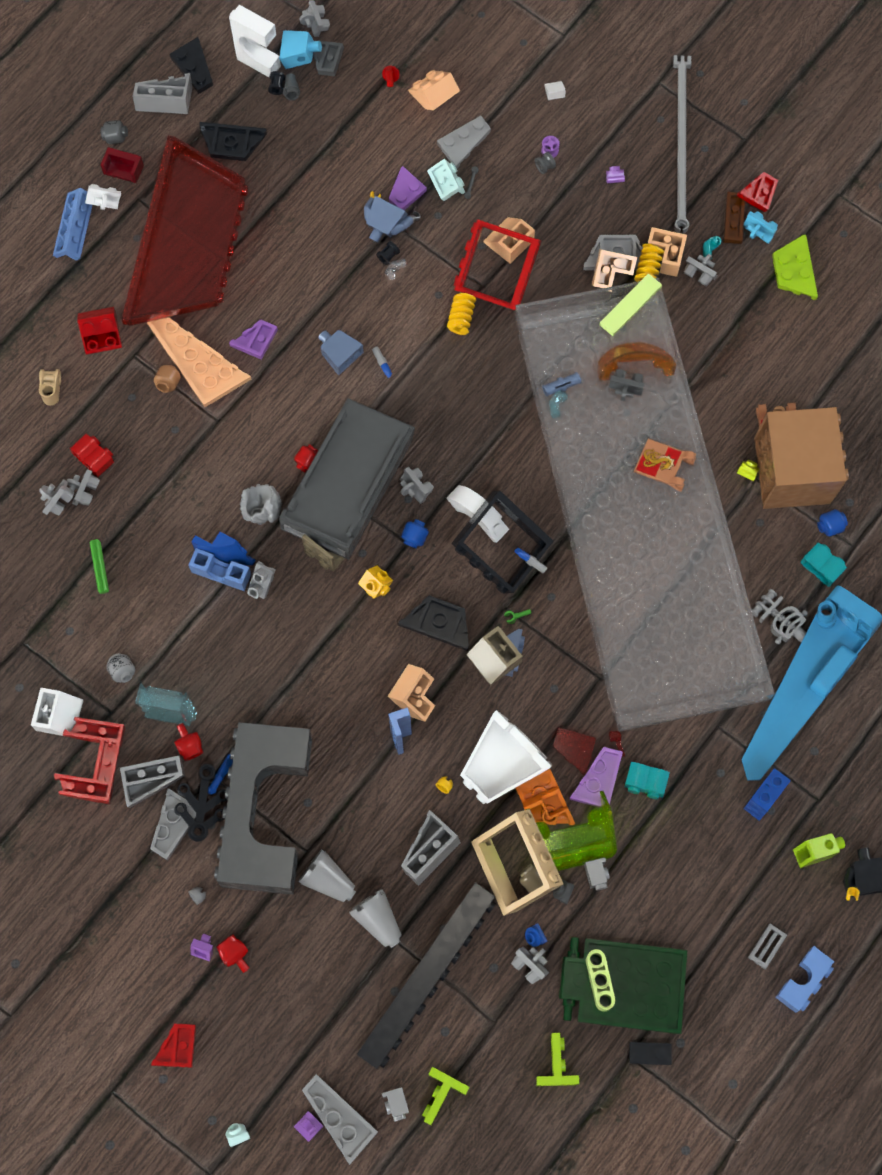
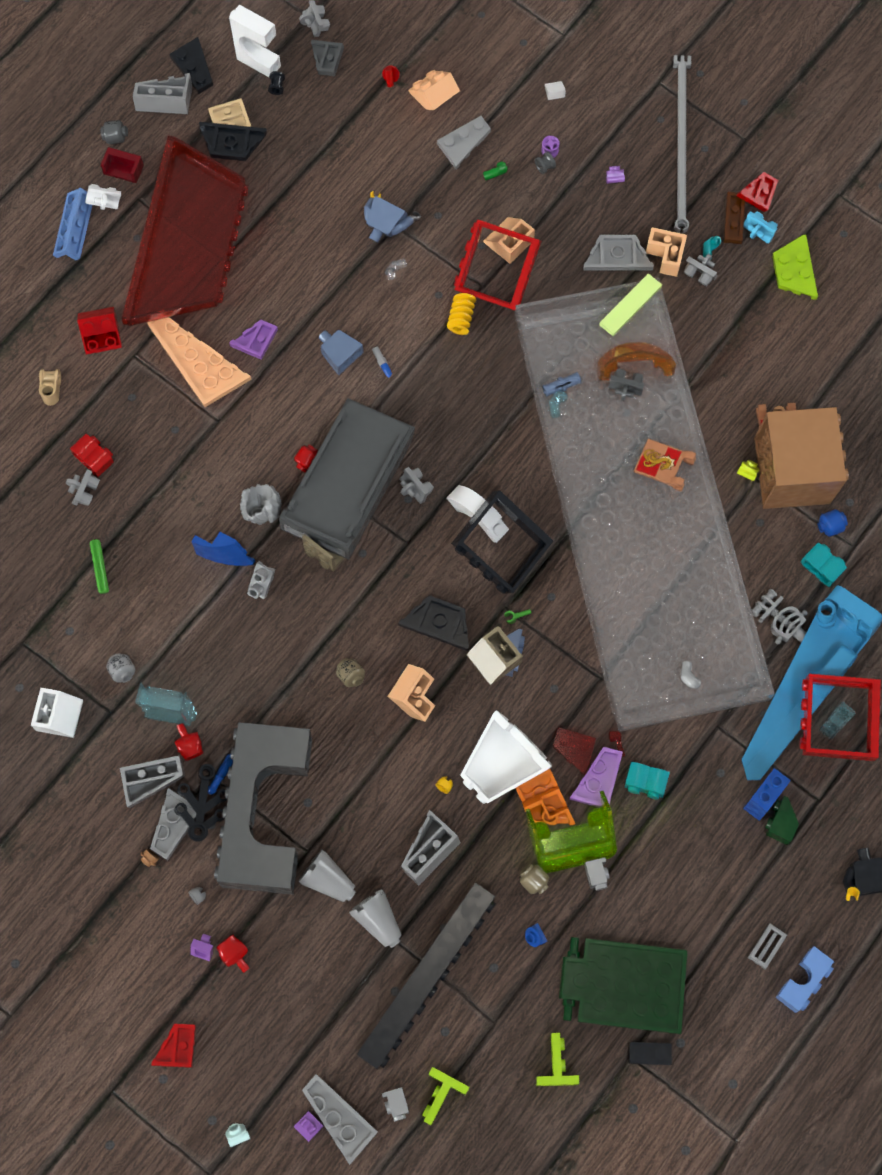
light grey hips [40,479,74,516] -> none
red wedge [54,717,125,804] -> none
medium nougat head [154,365,181,393] -> none
medium blue arch [189,548,252,591] -> none
medium azure torso [279,30,322,69] -> none
dark grey cone [283,73,300,100] -> none
yellow brick [358,565,393,599] -> none
black bush [376,241,400,265] -> none
medium blue fence [388,707,412,755] -> none
medium lavender wing [389,166,427,210] -> none
blue head [401,519,429,549] -> none
light aqua bracket [427,159,465,201] -> none
dark grey hinge [464,166,478,199] -> none
tan window [471,809,563,916] -> none
light grey hips [511,947,549,984] -> none
piece [514,548,547,573] -> none
dark grey plate [553,880,575,904] -> none
yellowish green beam [586,949,615,1011] -> none
light nougat brick [592,249,637,290] -> none
yellow piece [634,244,664,283] -> none
lime torso [793,833,845,868] -> none
none -> medium nougat plate [140,849,159,867]
none -> tan wing [208,98,251,127]
none -> dark tan head [336,658,365,687]
none -> green arm [483,161,508,180]
none -> light grey arm [681,661,701,689]
none -> dark green slope [765,796,799,845]
none -> red window [800,674,881,761]
none -> clear light blue leg [819,701,856,740]

